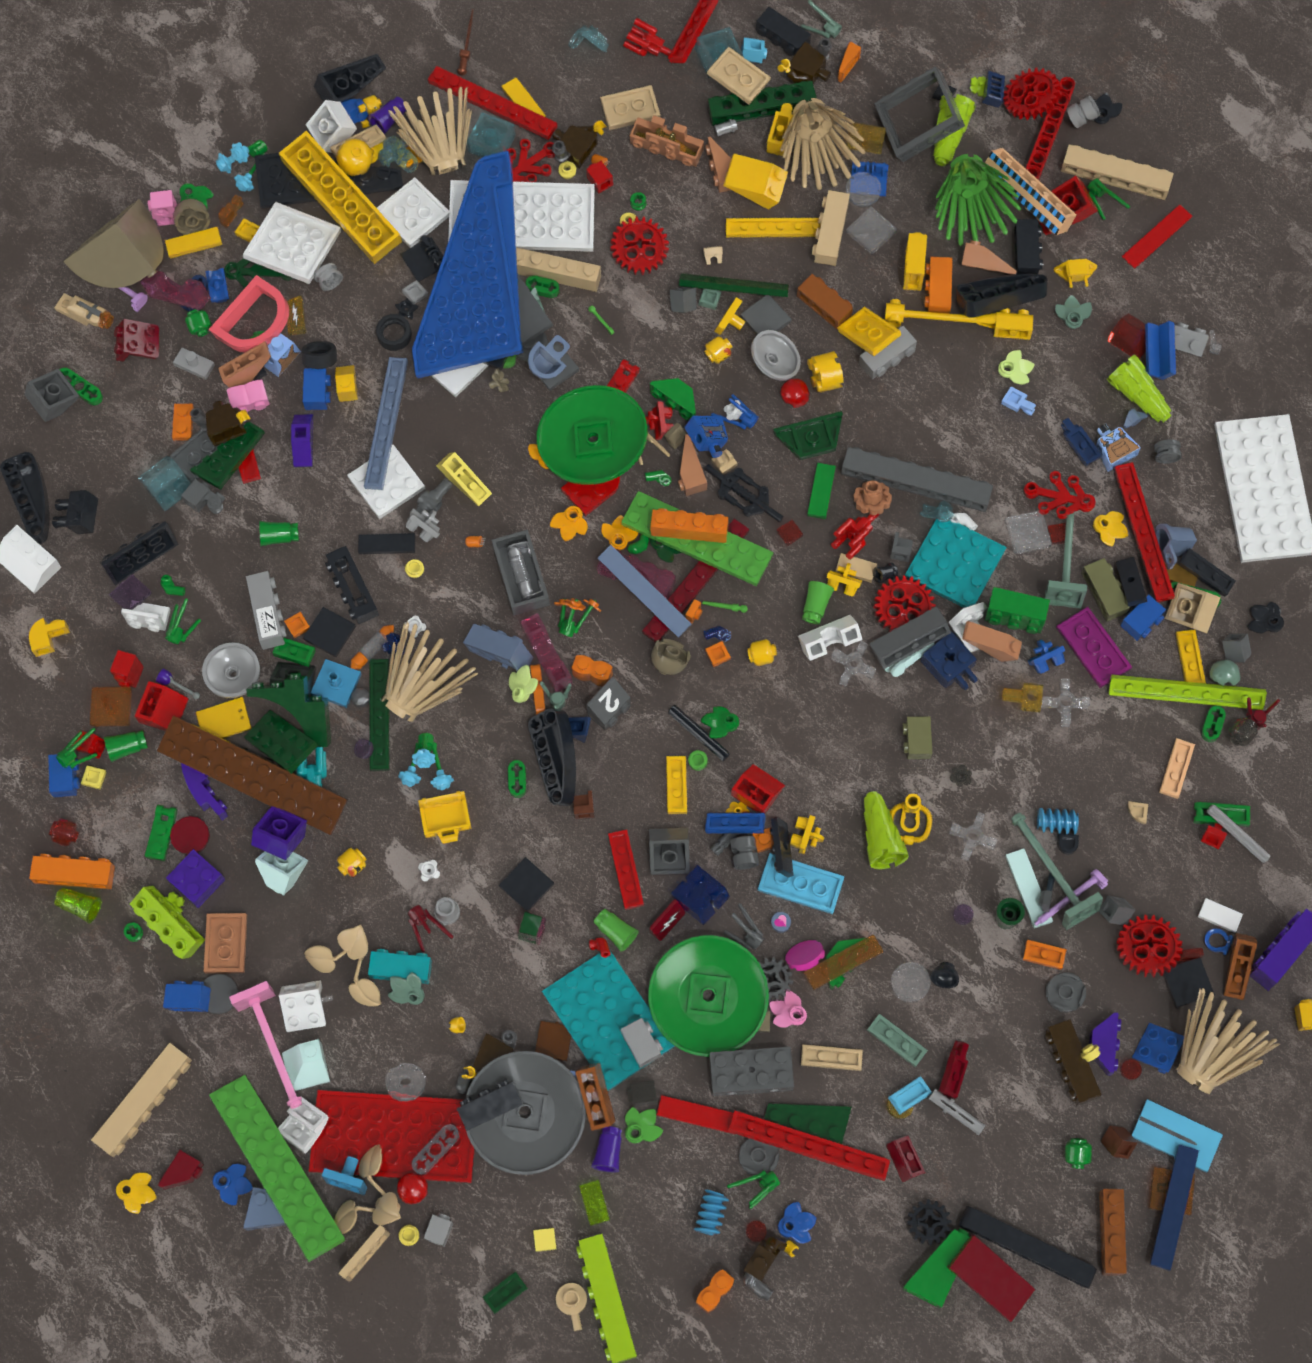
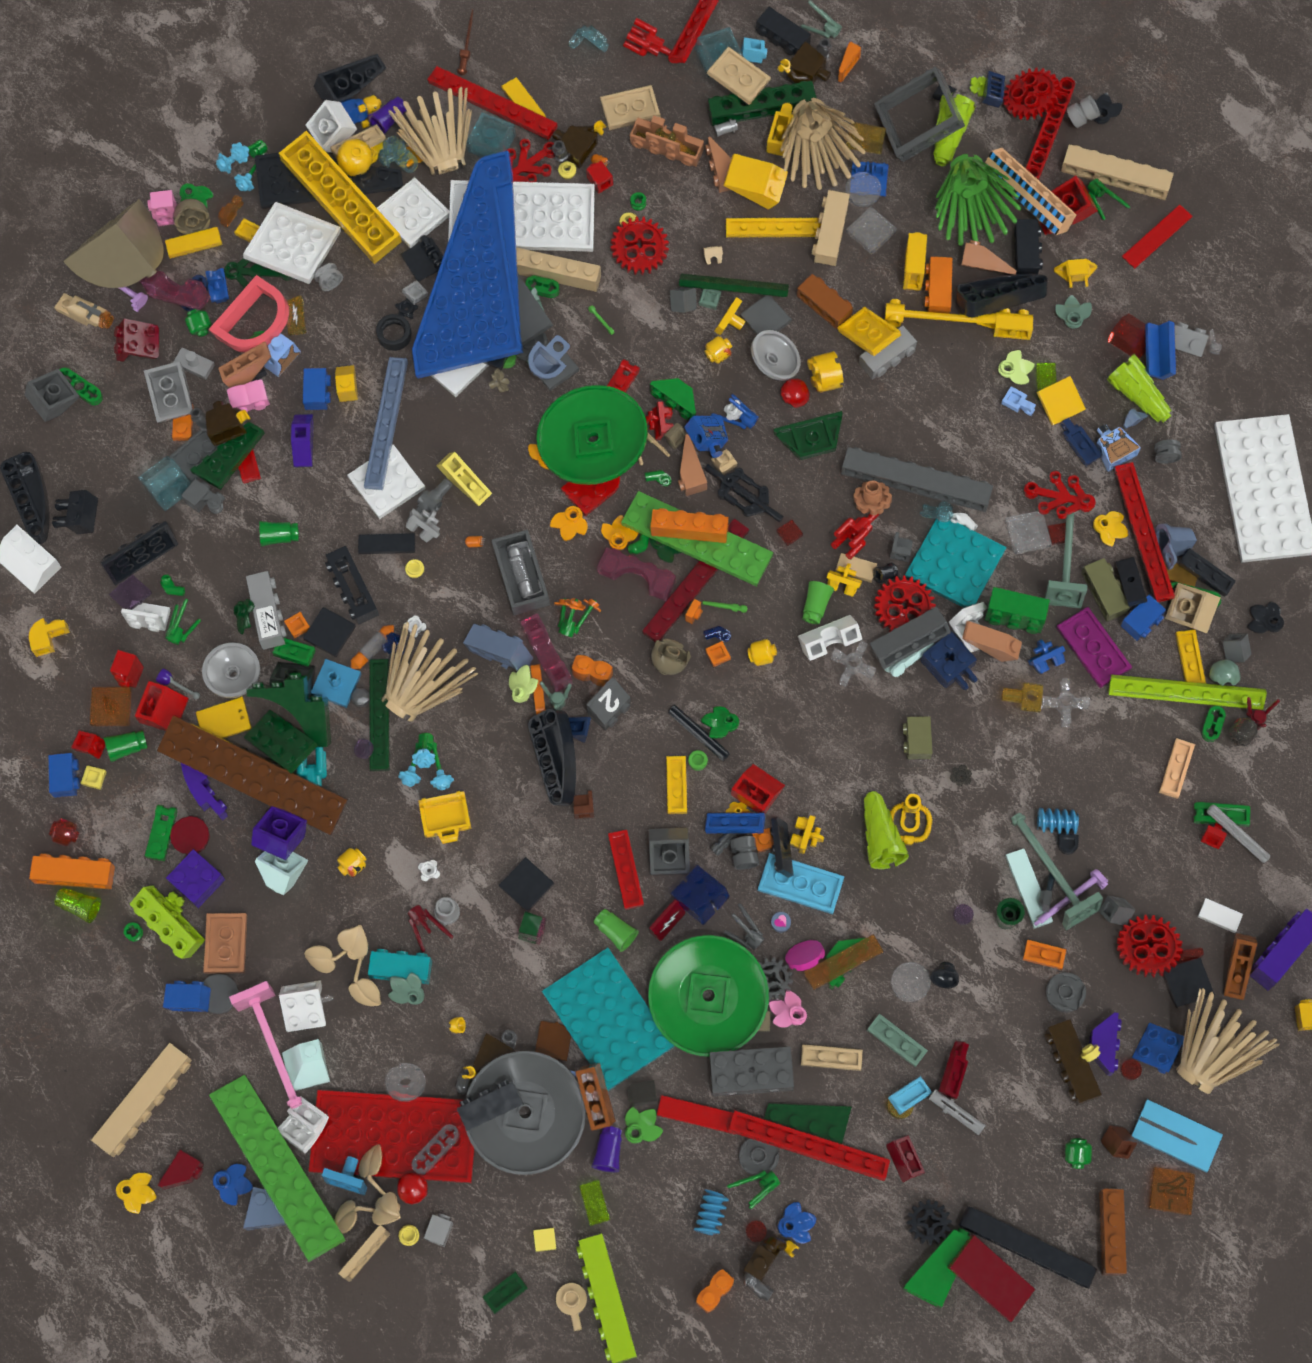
green plant [56,728,97,769] -> none
black tyre [301,341,337,369] -> none
green beam [508,760,526,798] -> none
red arm [589,938,611,958] -> none
sand blue tile [598,545,692,638] -> none
light grey brick [620,1018,663,1068] -> none
green tile [807,463,836,519] -> none
clear pin [949,812,998,861] -> none
tan tile [1128,801,1148,824] -> none
dark blue tile [1149,1144,1199,1271] -> none
blue piece [1205,928,1234,956] -> none
none -> light grey slope [144,361,193,423]
none -> dark green plate [233,599,255,635]
none -> clear neon green plate [1036,363,1056,400]
none -> yellow tile [1037,376,1086,426]

